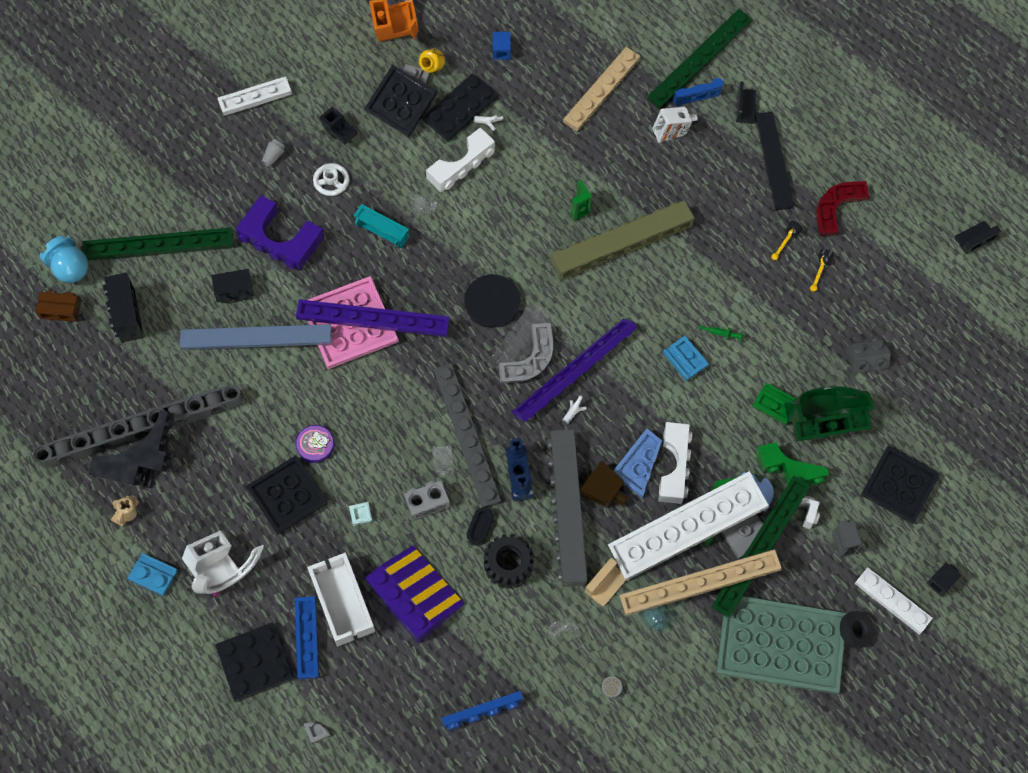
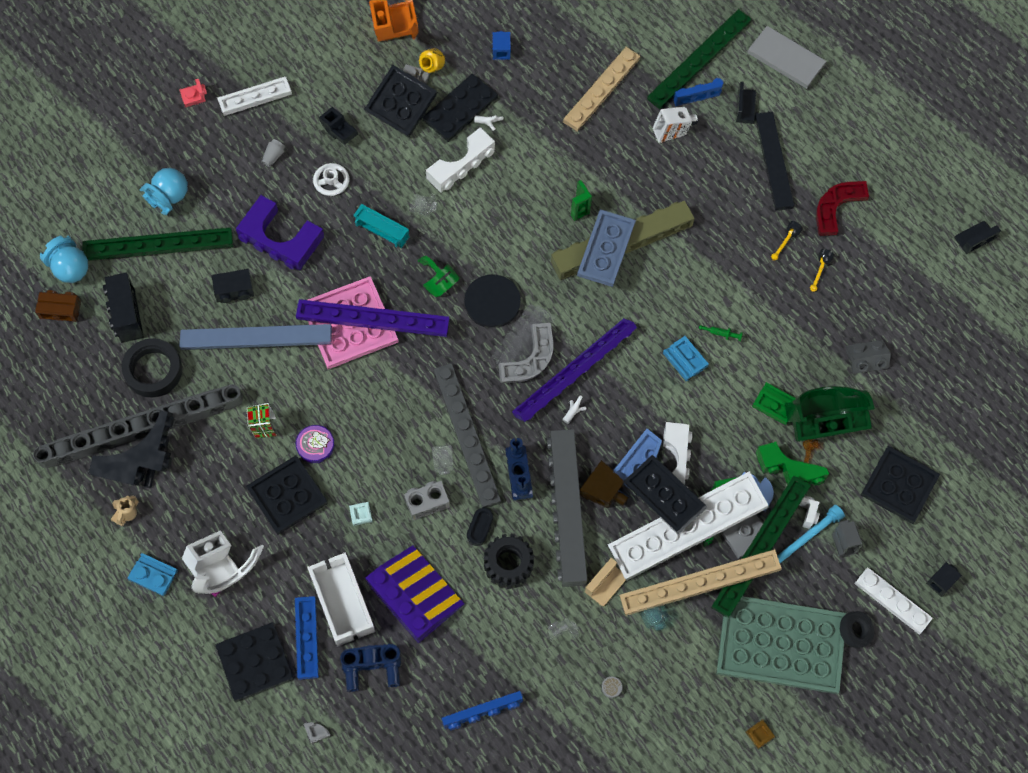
none -> black tyre [122,338,182,398]
none -> medium azure tile [140,168,187,215]
none -> coral bracket [180,78,207,108]
none -> piece [247,403,277,438]
none -> dark blue piece [340,644,401,692]
none -> green helmet [417,256,460,297]
none -> sand blue plate [577,209,636,287]
none -> black plate [624,455,707,535]
none -> pearl gold tile [746,719,775,749]
none -> light grey tile [747,26,826,89]
none -> medium azure piece [777,505,845,563]
none -> clear orange hand [803,439,819,463]

